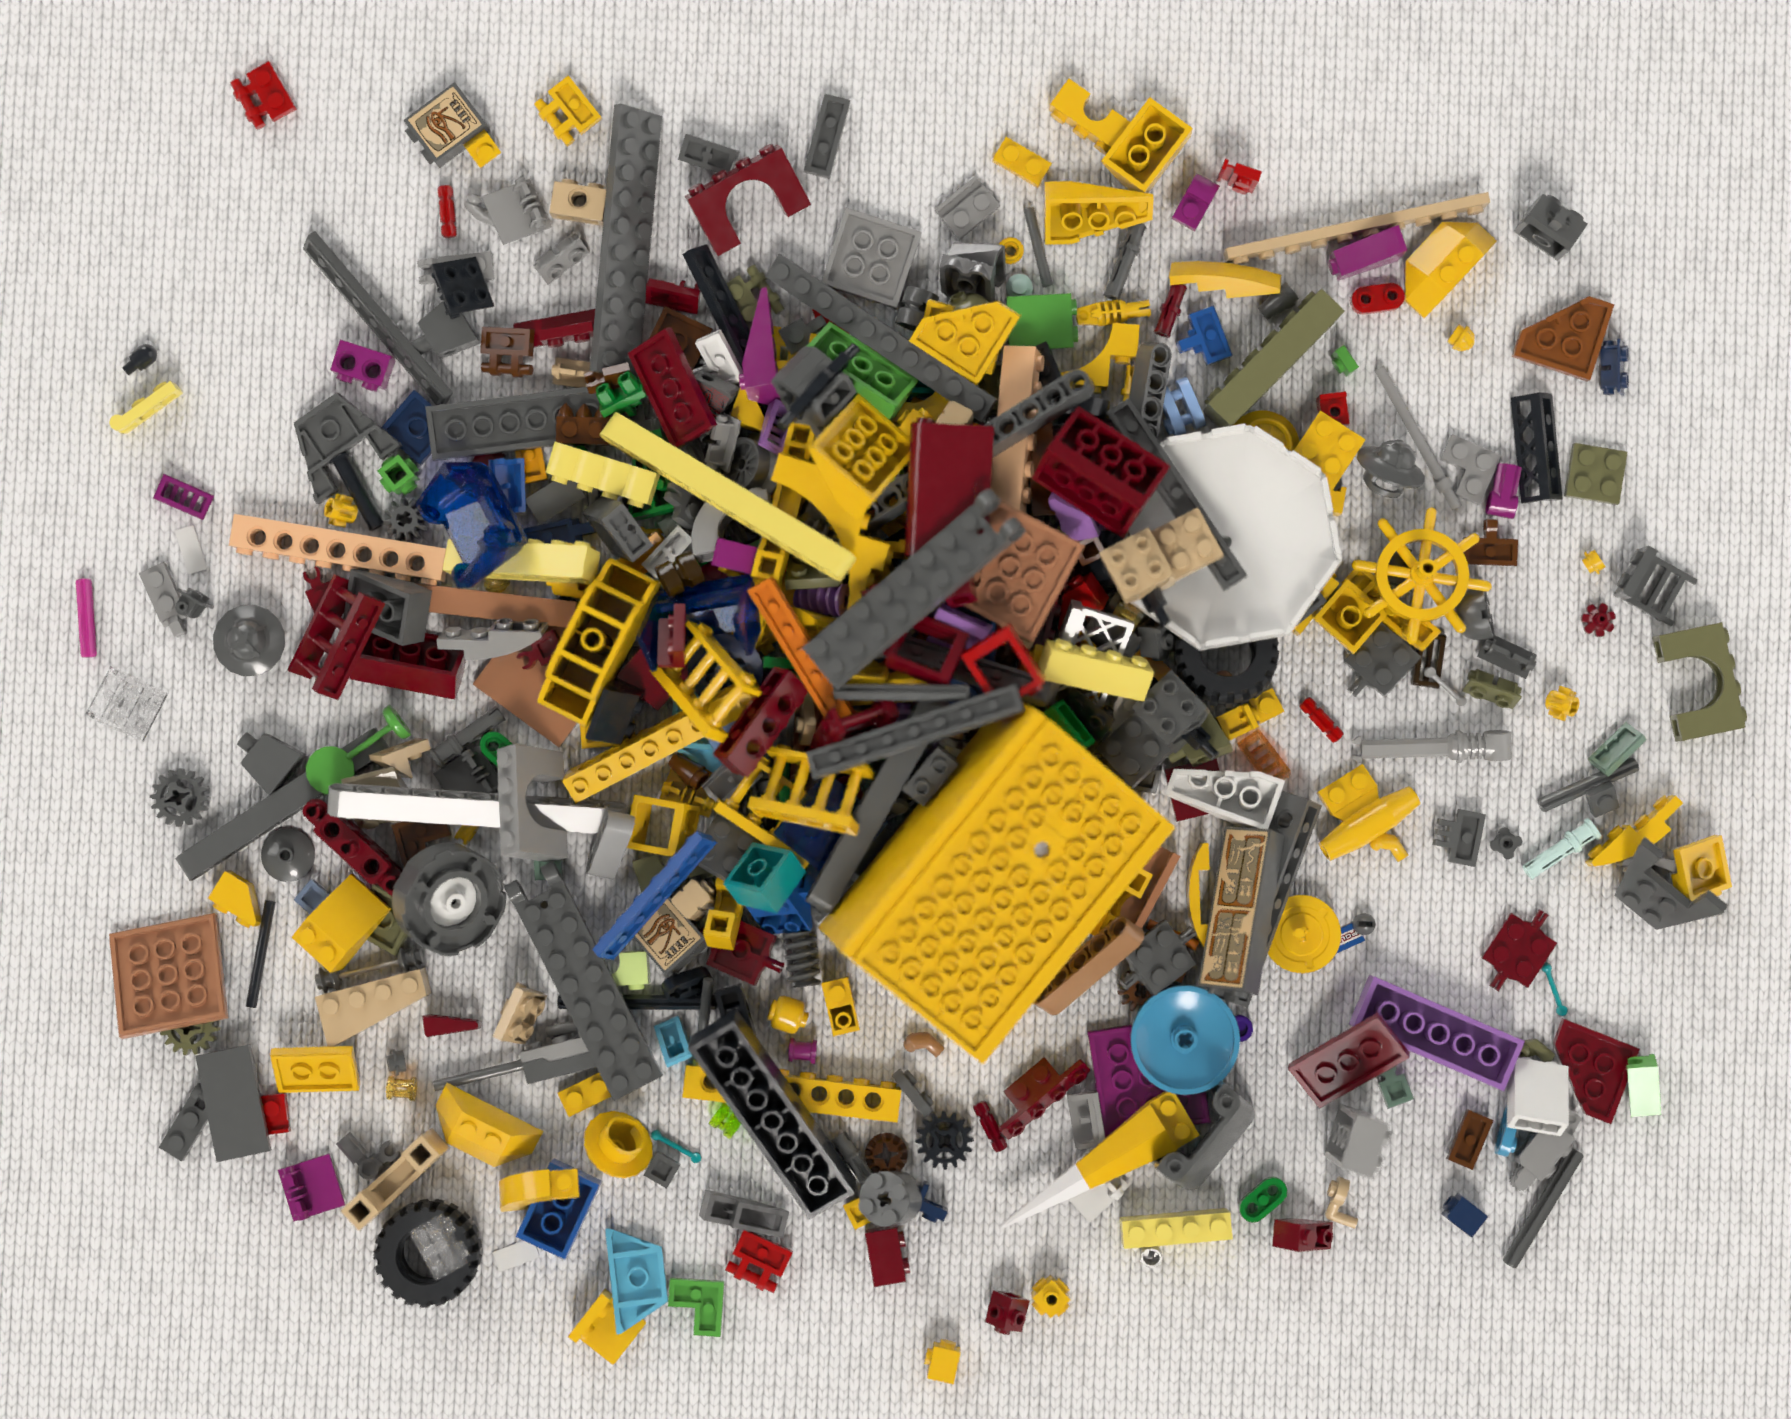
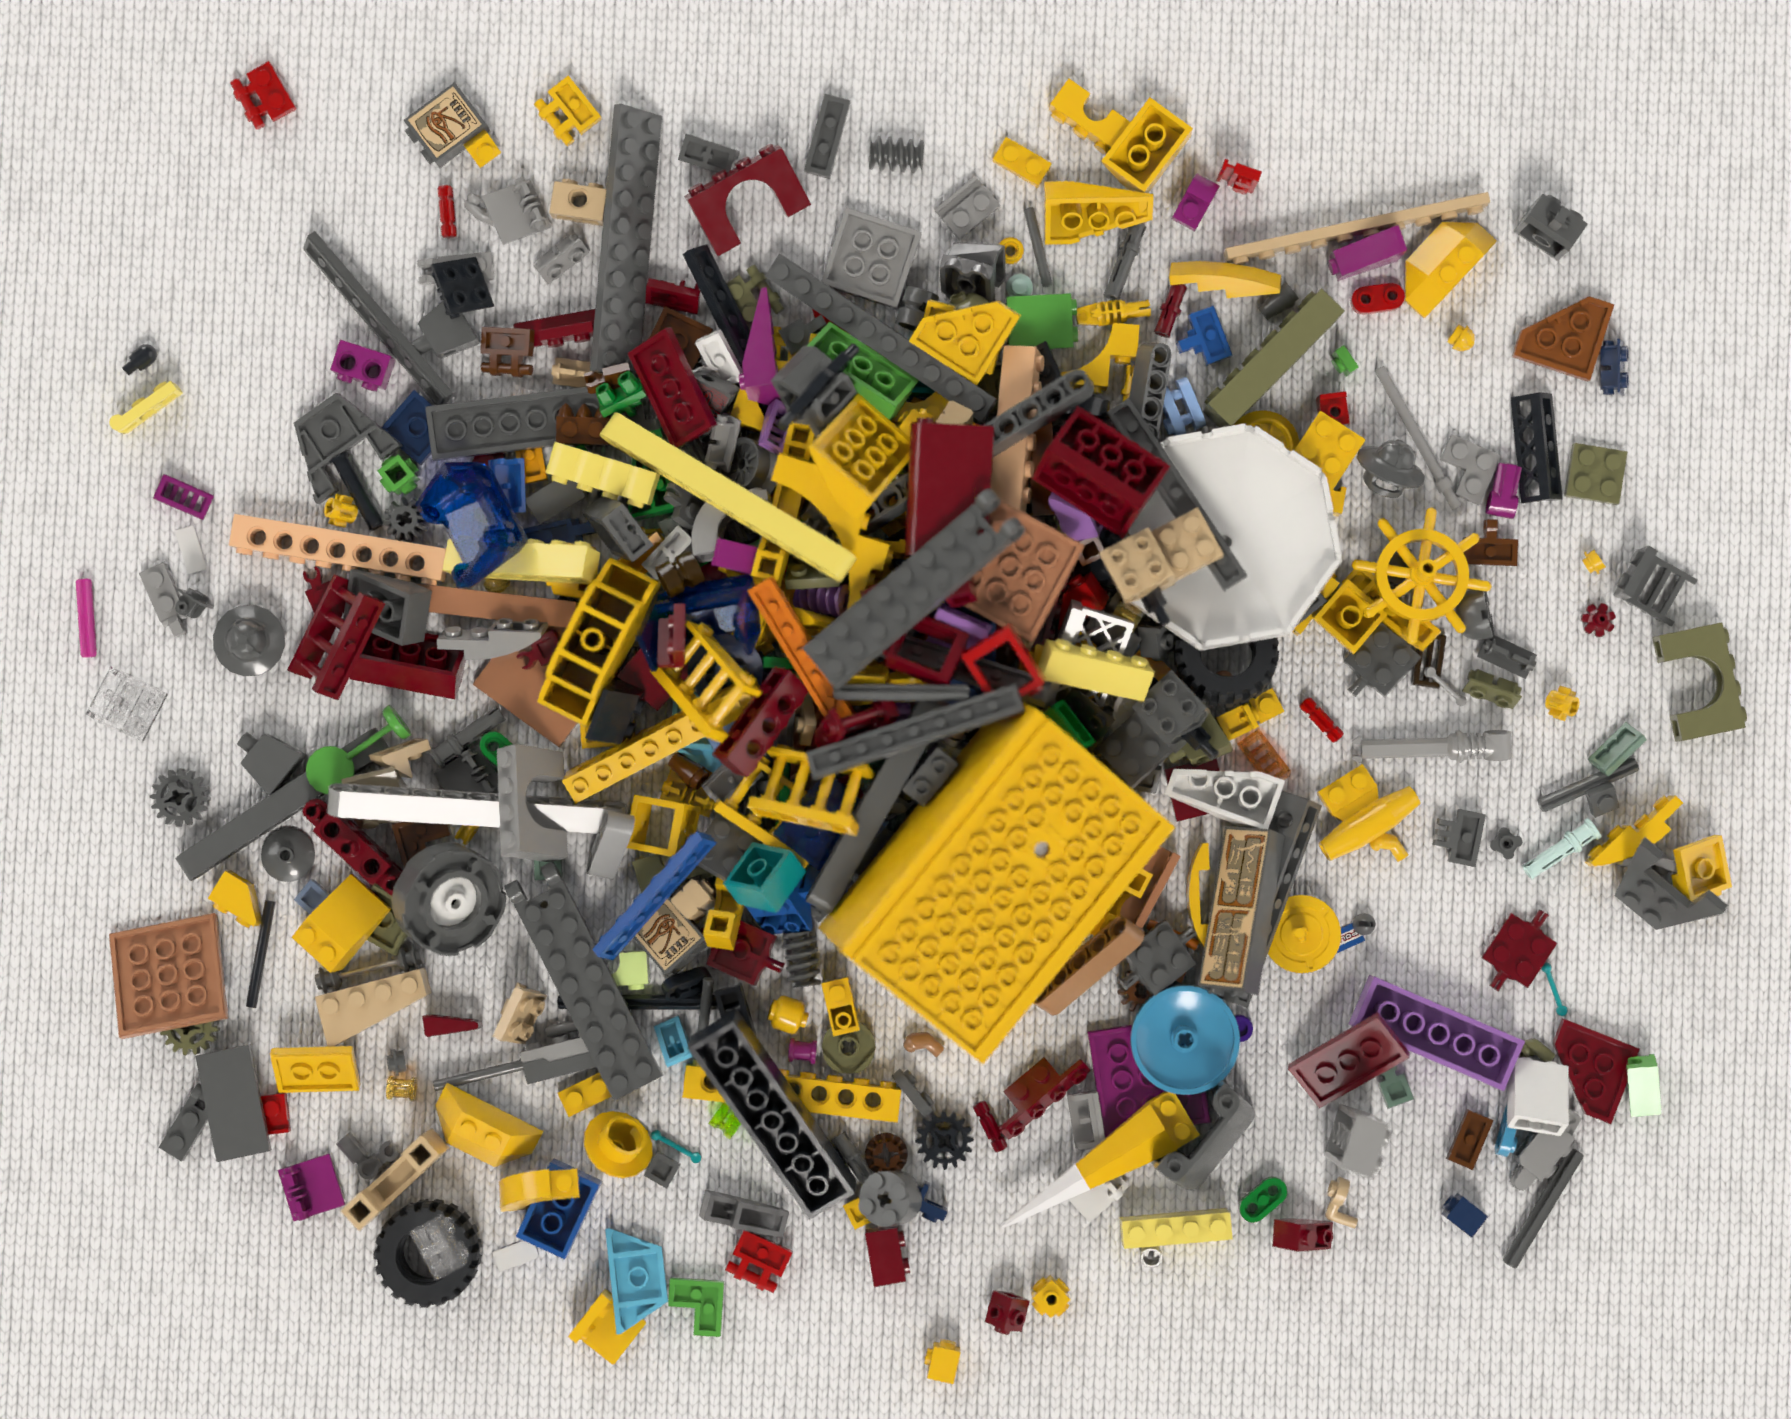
none -> olive plate [822,1021,876,1074]
none -> dark grey piece [869,136,925,174]

